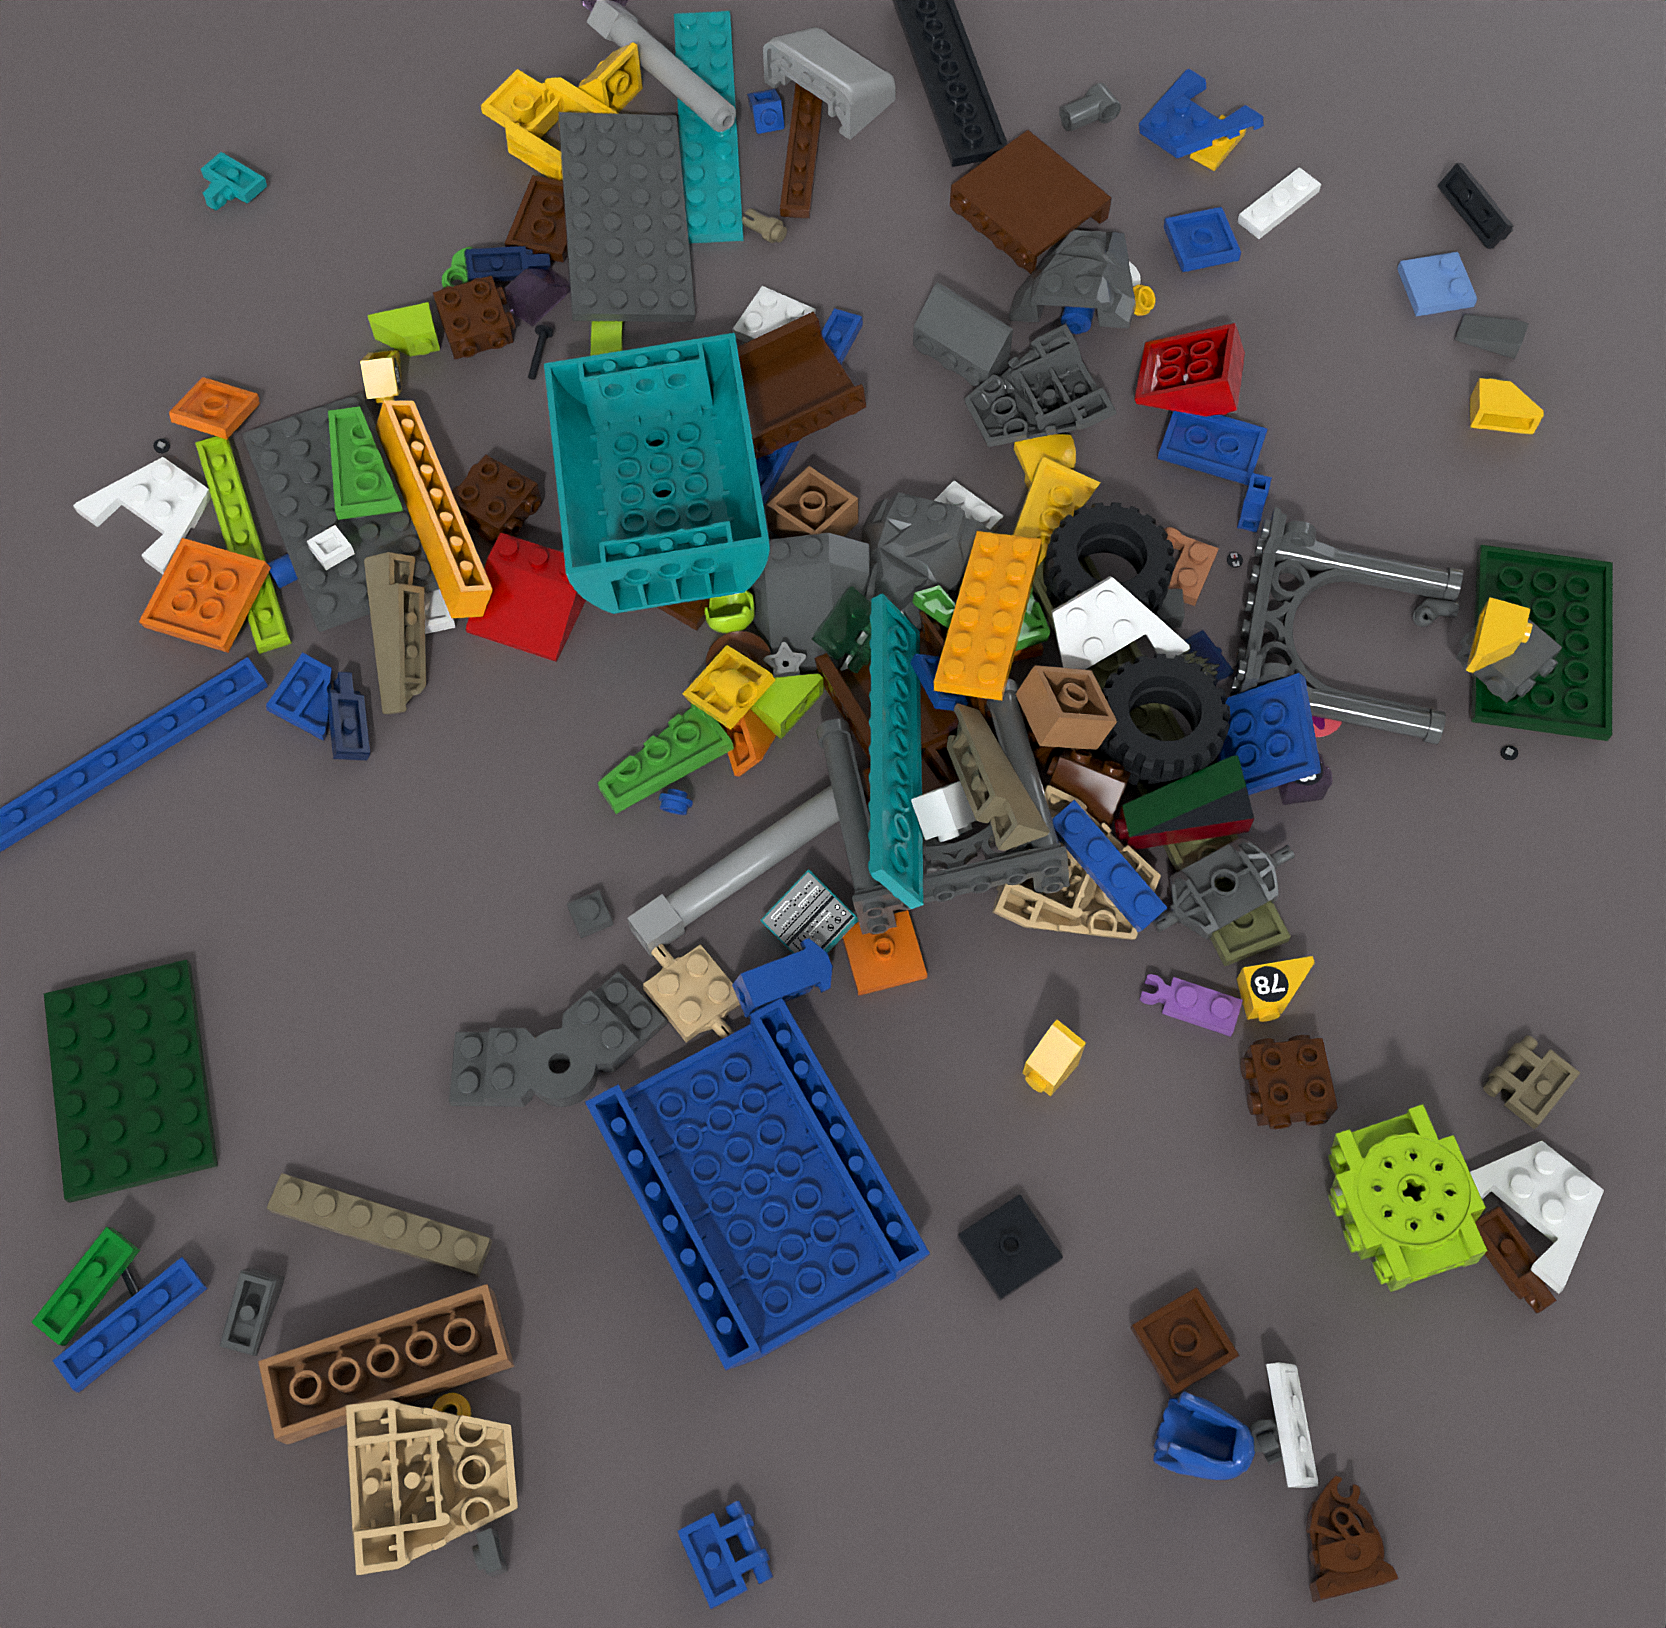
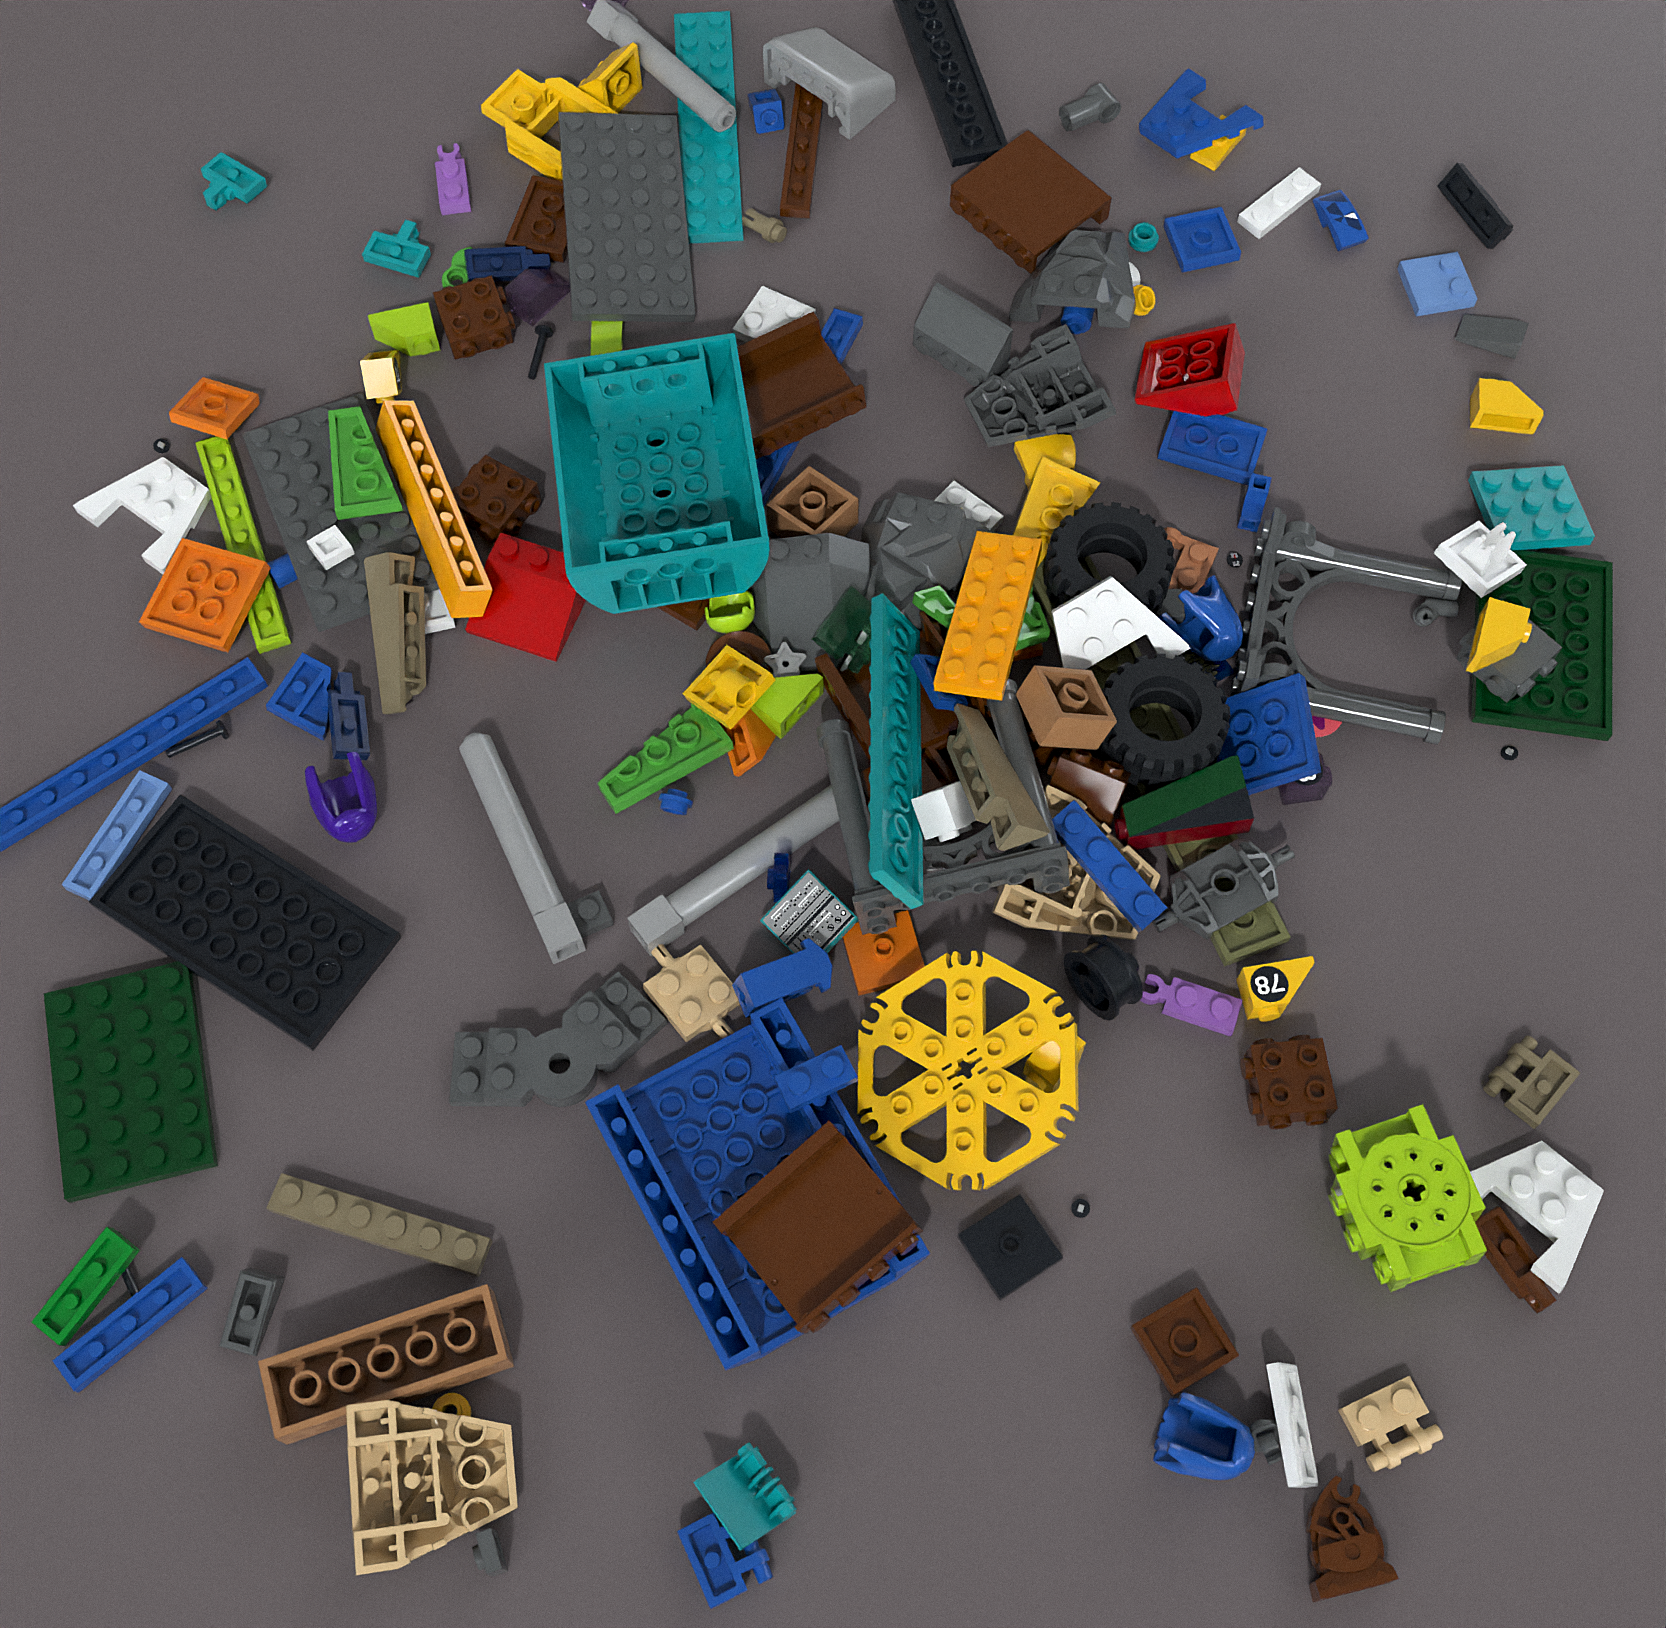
none -> medium blue plate [62,770,172,901]
none -> black plate [89,794,402,1051]
none -> black pin [166,720,229,758]
none -> dark purple hair [305,752,377,843]
none -> teal hinge [362,219,431,278]
none -> medium lavender plate [435,143,471,215]
none -> light grey brick [459,733,586,965]
none -> teal hinge [693,1442,797,1551]
none -> reddish brown panel [713,1121,923,1334]
none -> clear blue plate [767,853,791,902]
none -> blue plate [774,1045,858,1113]
none -> yellow plate [857,951,1079,1190]
none -> black wheel [1064,934,1143,1020]
none -> black piece [1071,1199,1090,1218]
none -> teal plate [1128,223,1159,252]
none -> blue hair [1158,576,1243,662]
none -> blue slope [1312,190,1369,251]
none -> tan plate [1338,1376,1443,1472]
none -> white plate [1434,521,1527,598]
none -> teal plate [1468,465,1595,551]

